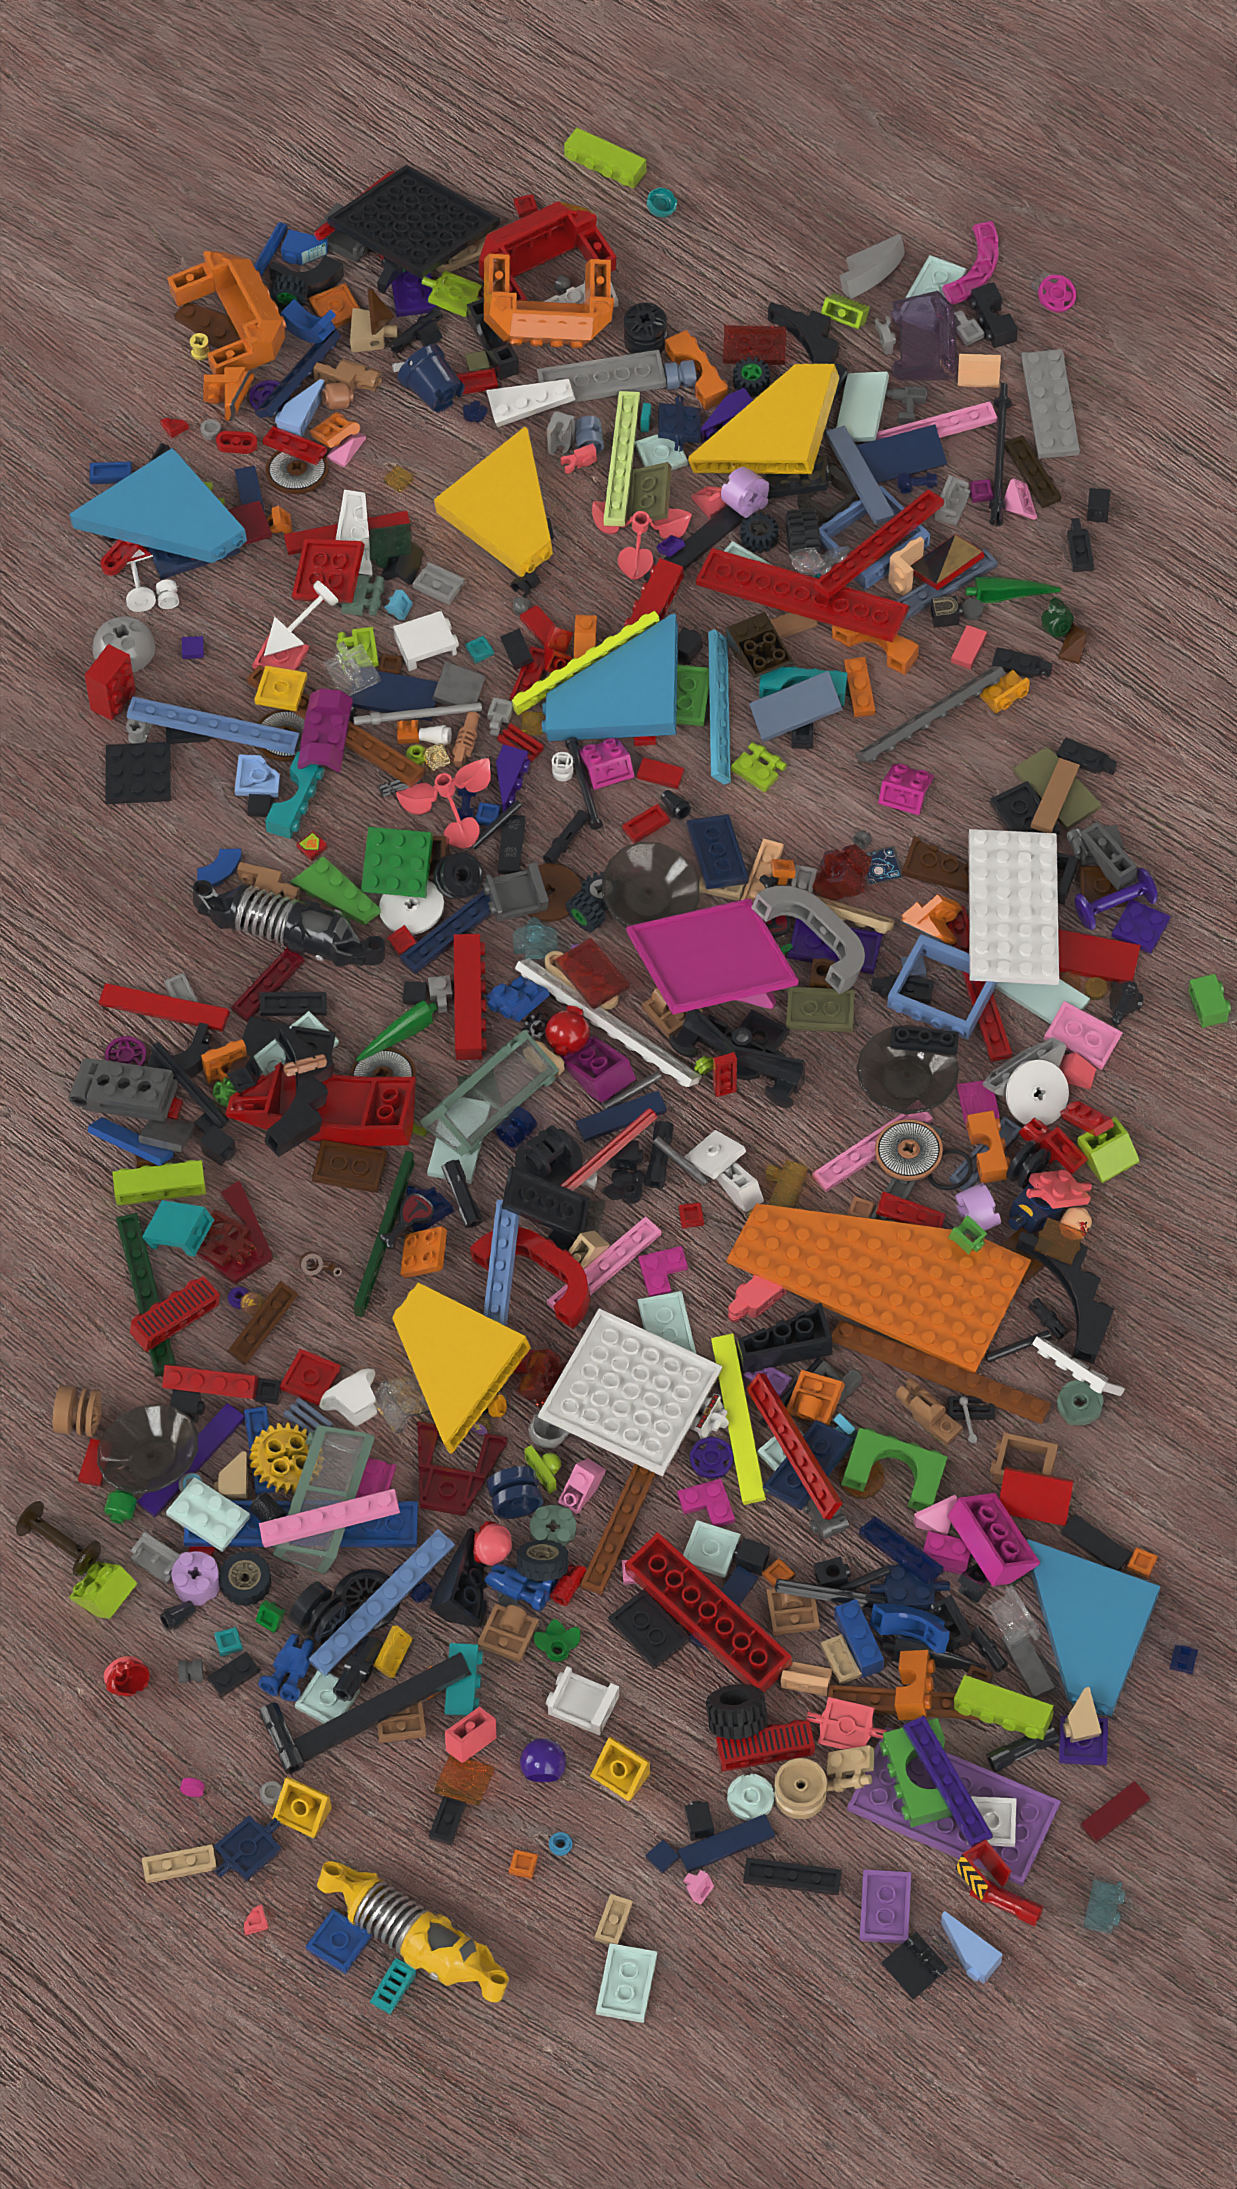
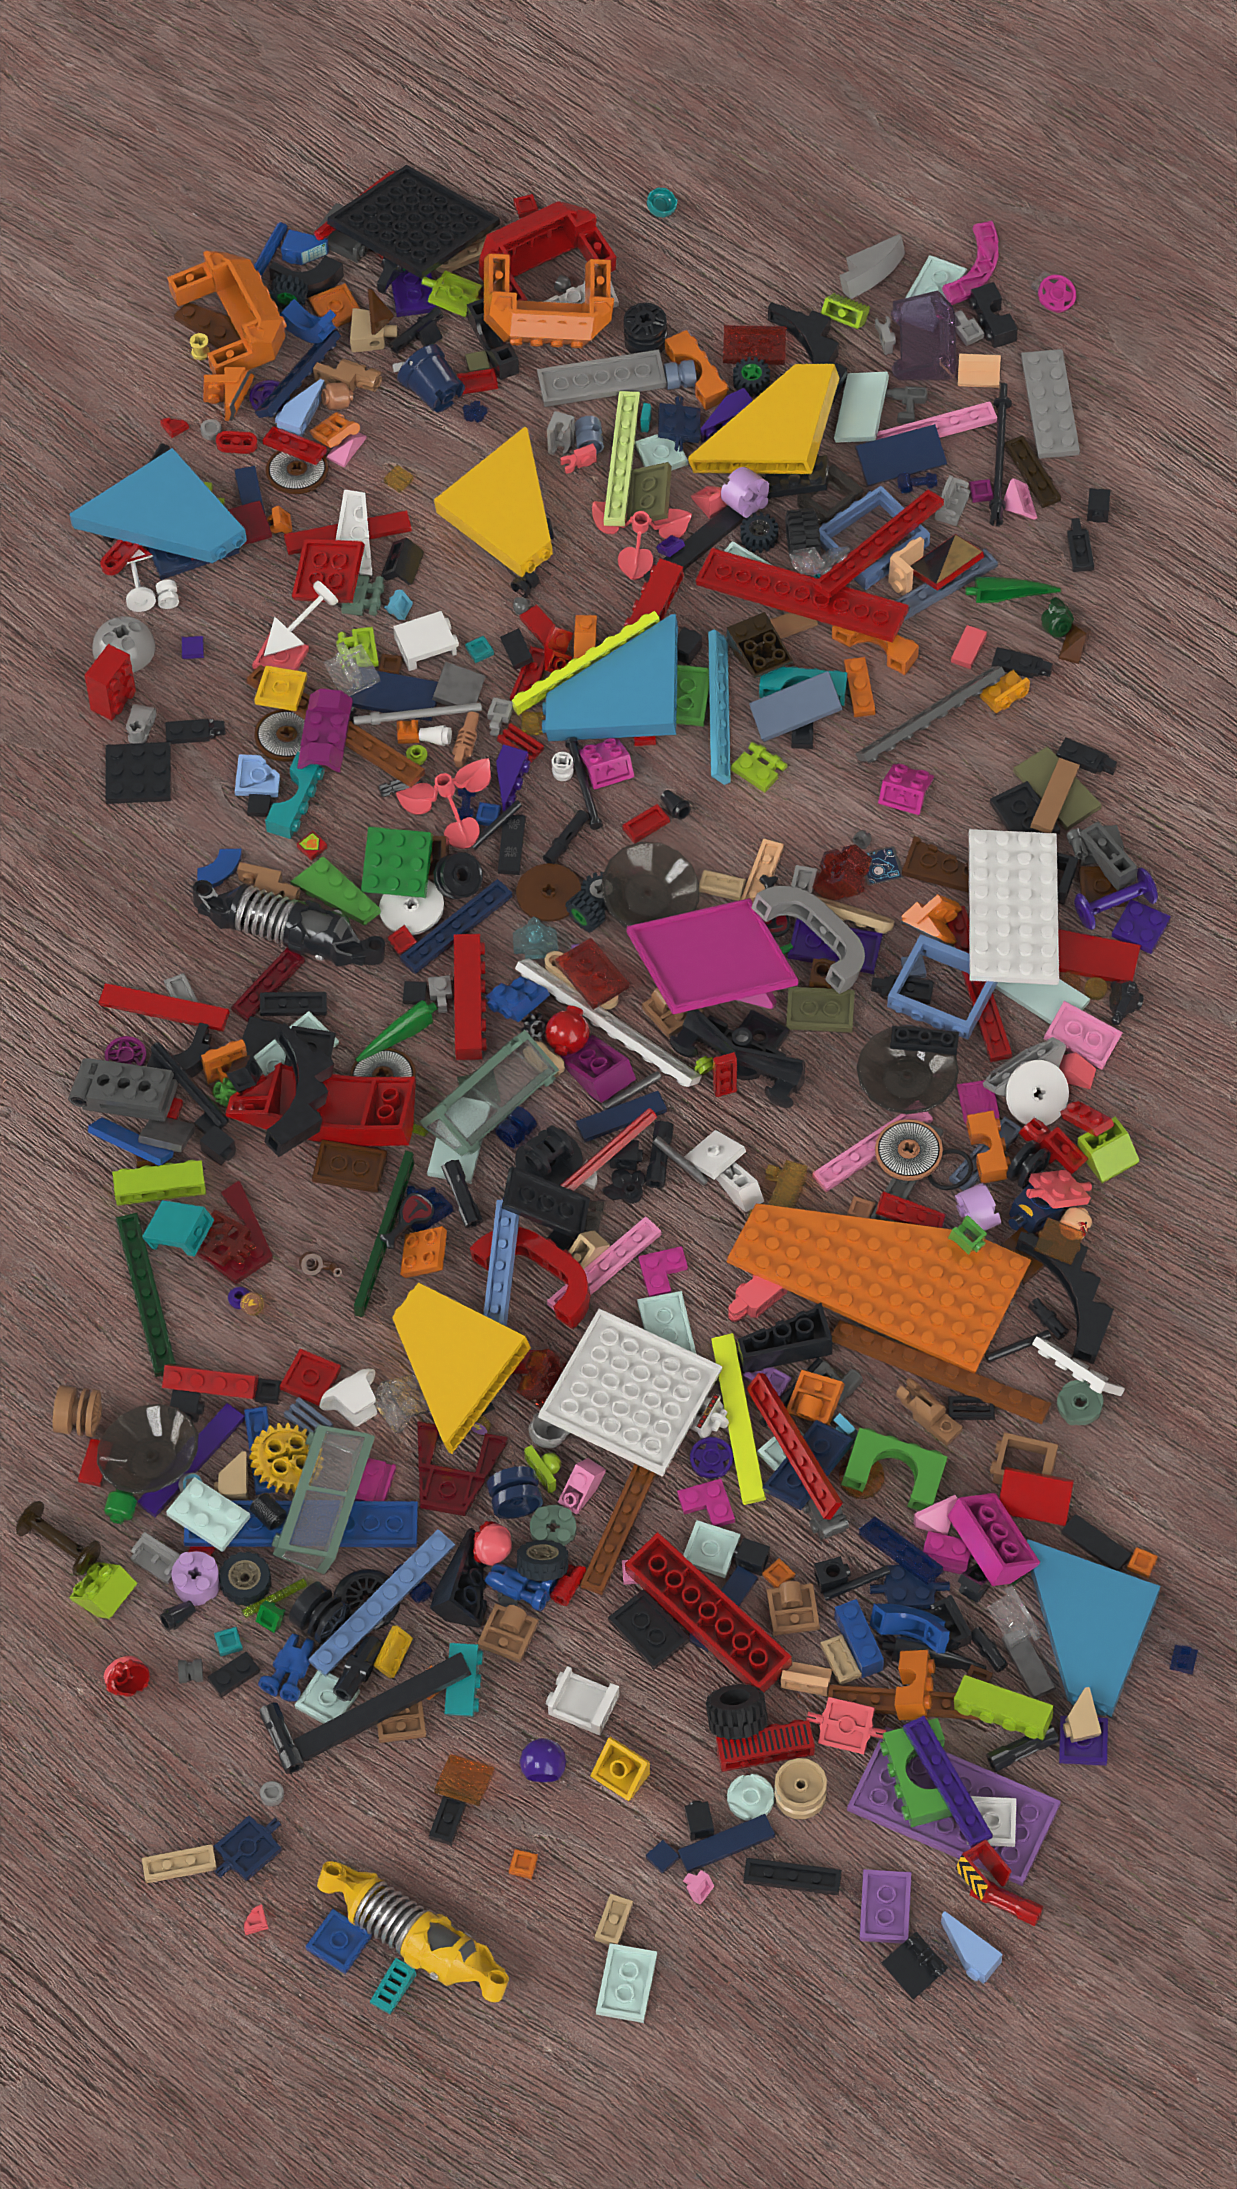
blue tile [90,461,132,484] -> none
medium blue plate [127,696,300,755] -> none
red brick [130,1275,220,1352] -> none
dark pink tile [180,1778,205,1797] -> none
reddish brown plate [227,1281,299,1365] -> none
bright pink plate [259,1489,400,1548] -> none
yellow slope [272,1776,332,1838] -> none
nougat axle [284,1054,327,1076] -> none
clear green hinge [370,523,411,568] -> none
light grey plate [413,562,465,605] -> none
clear yellow plate [422,743,451,772] -> none
coral brick [445,1707,497,1763] -> none
dark grey panel [482,862,549,922] -> none
white wing [486,379,576,427] -> none
light orange tile [488,1394,507,1418] -> none
green plate [534,1619,581,1662] -> none
dark azure plate [549,1832,573,1856] -> none
lime brick [564,127,646,189] -> none
red tile [637,757,684,789] -> none
red tile [678,1202,704,1228] -> none
dark blue tile [686,814,749,890] -> none
orange tile [771,859,796,886] -> none
black axle [775,1579,888,1608] -> none
sand blue tile [825,426,895,525] -> none
tan plate [827,1745,874,1792] -> none
black brick [930,595,963,628] -> none
light grey hinge [959,1396,977,1444] -> none
dark grey tile [962,598,983,620] -> none
dark red tile [1080,1781,1150,1844] -> none
clear light blue bracket [1083,1880,1126,1934] -> none
bright green brick [1188,974,1231,1028] -> none
none -> clear neon green bar [241,1578,308,1618]

